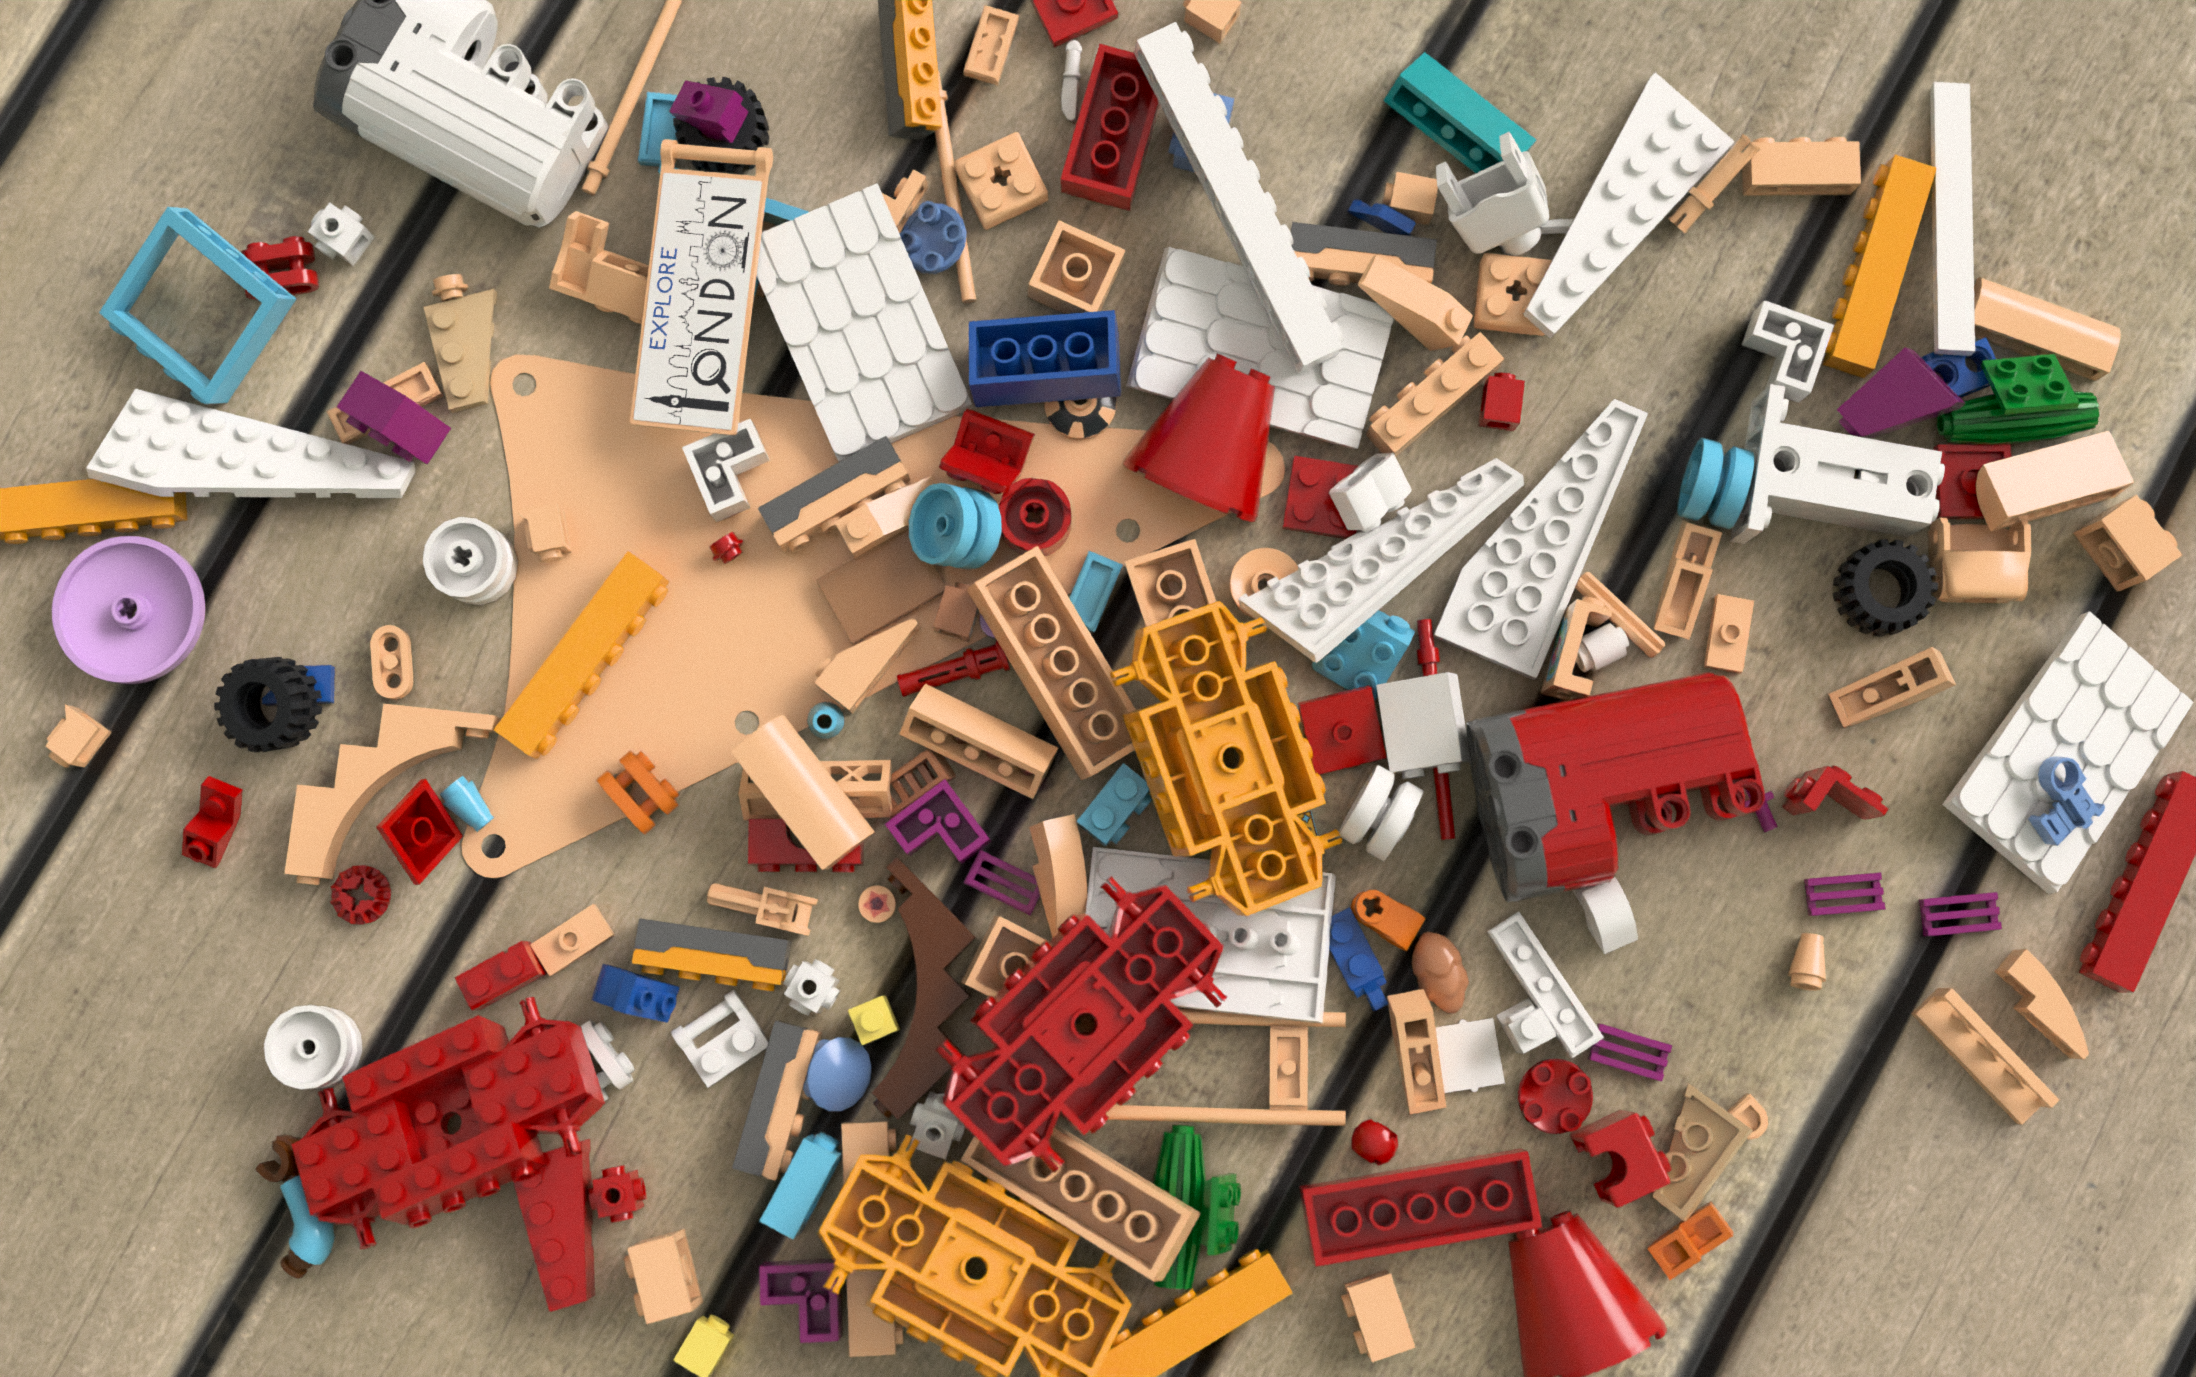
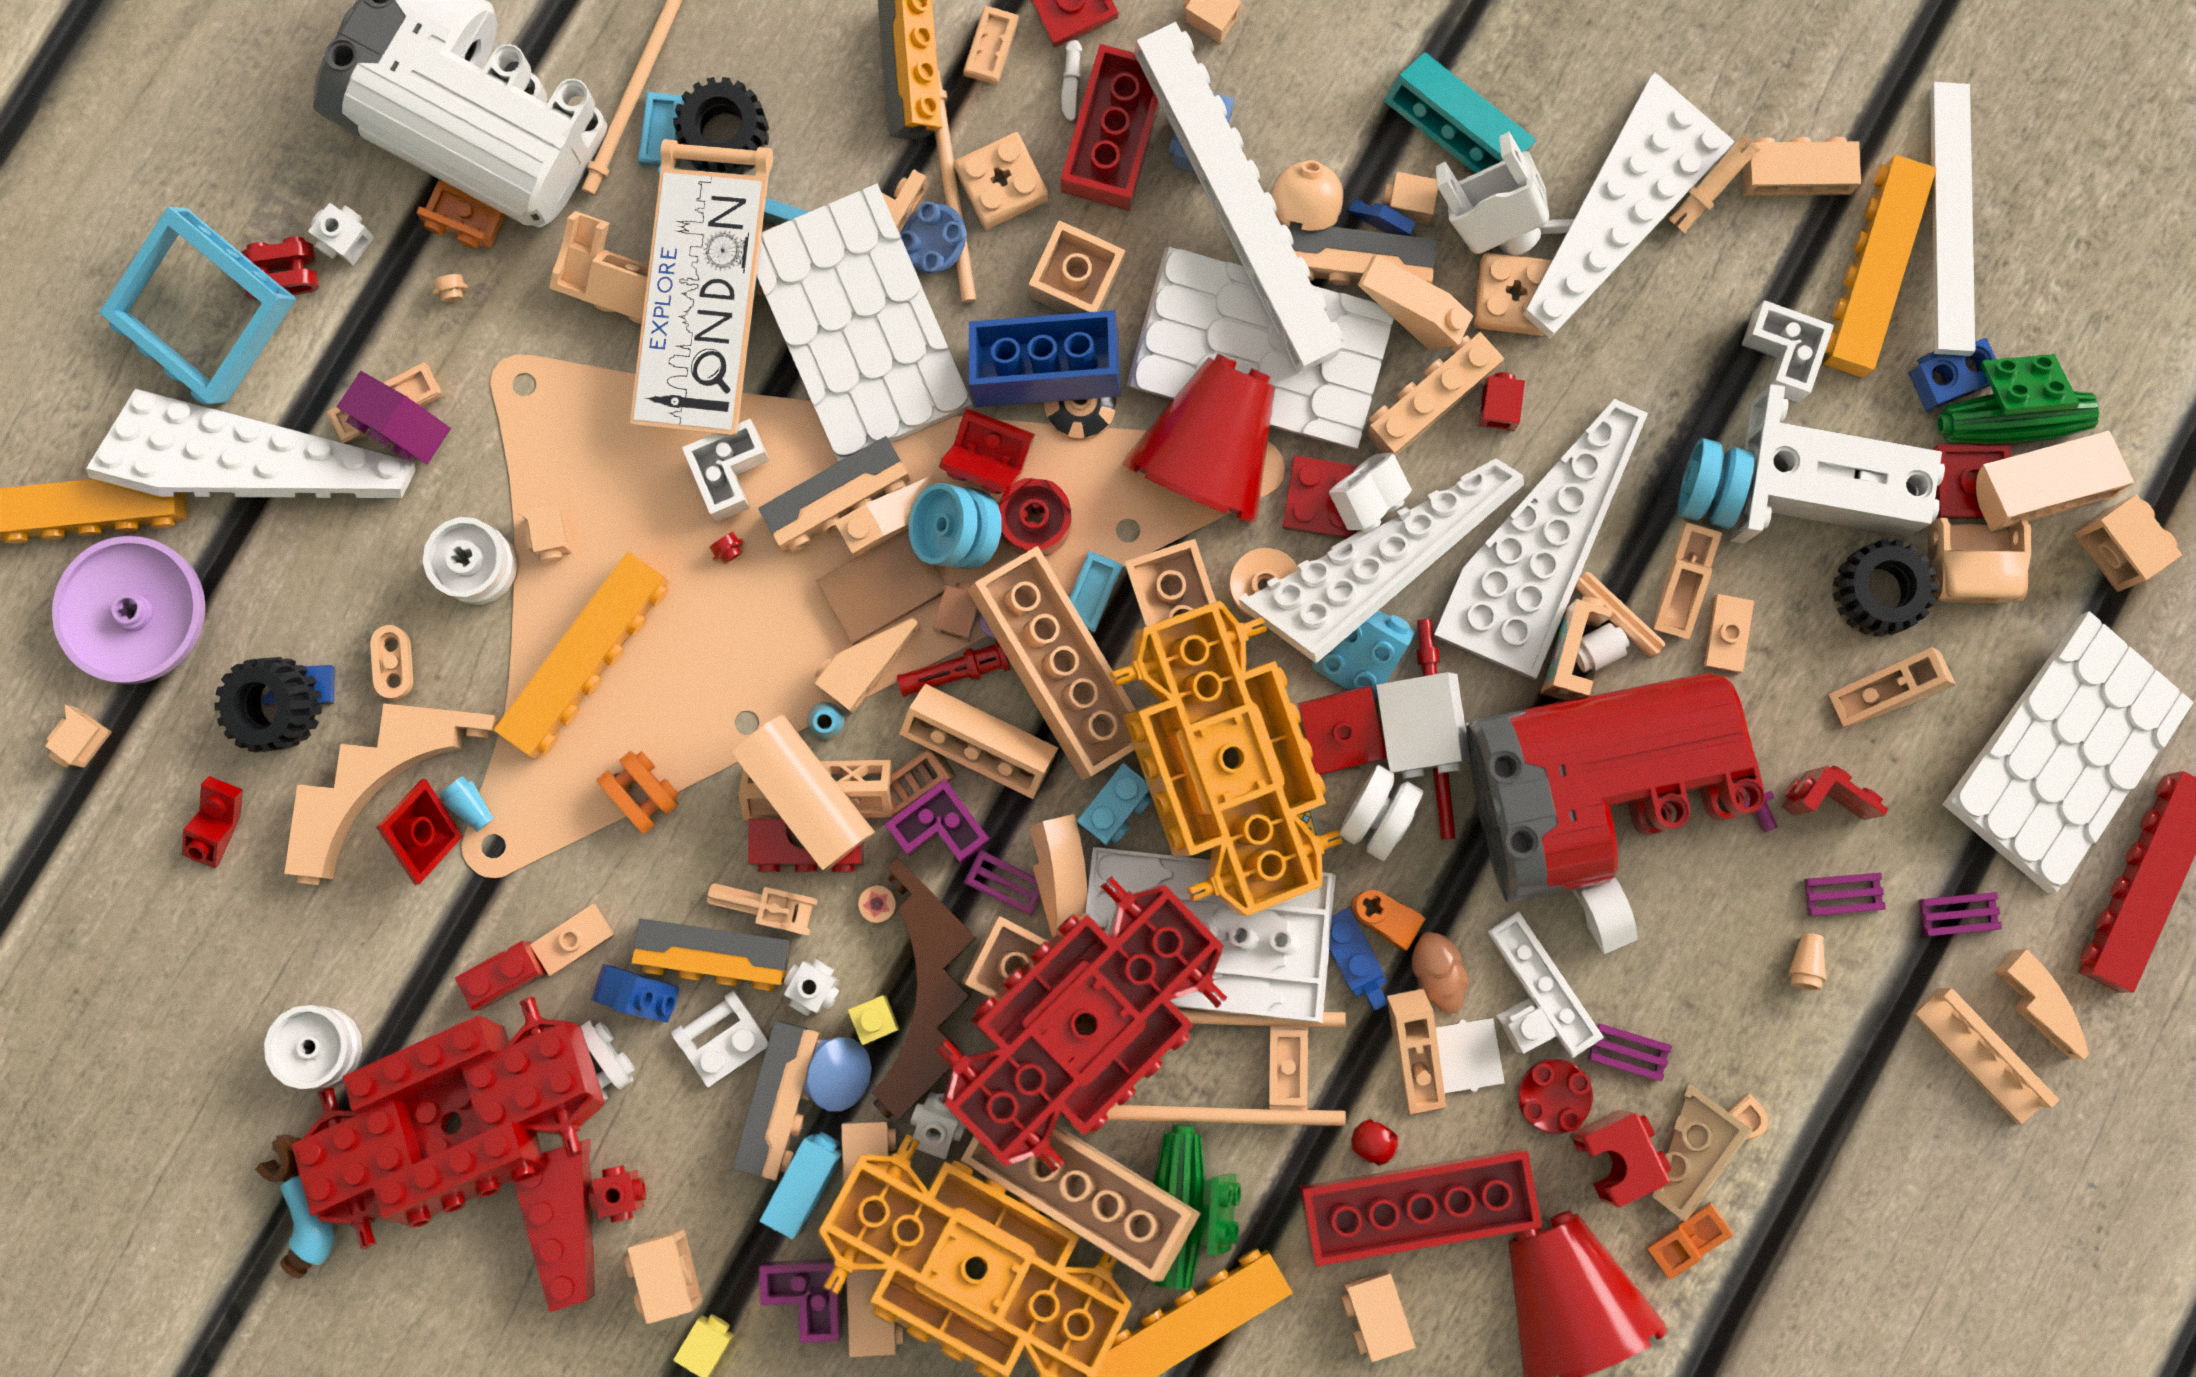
red gear [330,865,391,925] -> none
tan wing [423,289,497,413] -> none
magenta brick [669,80,749,143] -> none
magenta slope [1837,347,1966,438] -> none
light nougat brick [1974,277,2121,381] -> none
medium blue piece [2028,756,2105,846] -> none
none -> orange bracket [416,180,506,250]
none -> light nougat cylinder [1272,160,1343,231]

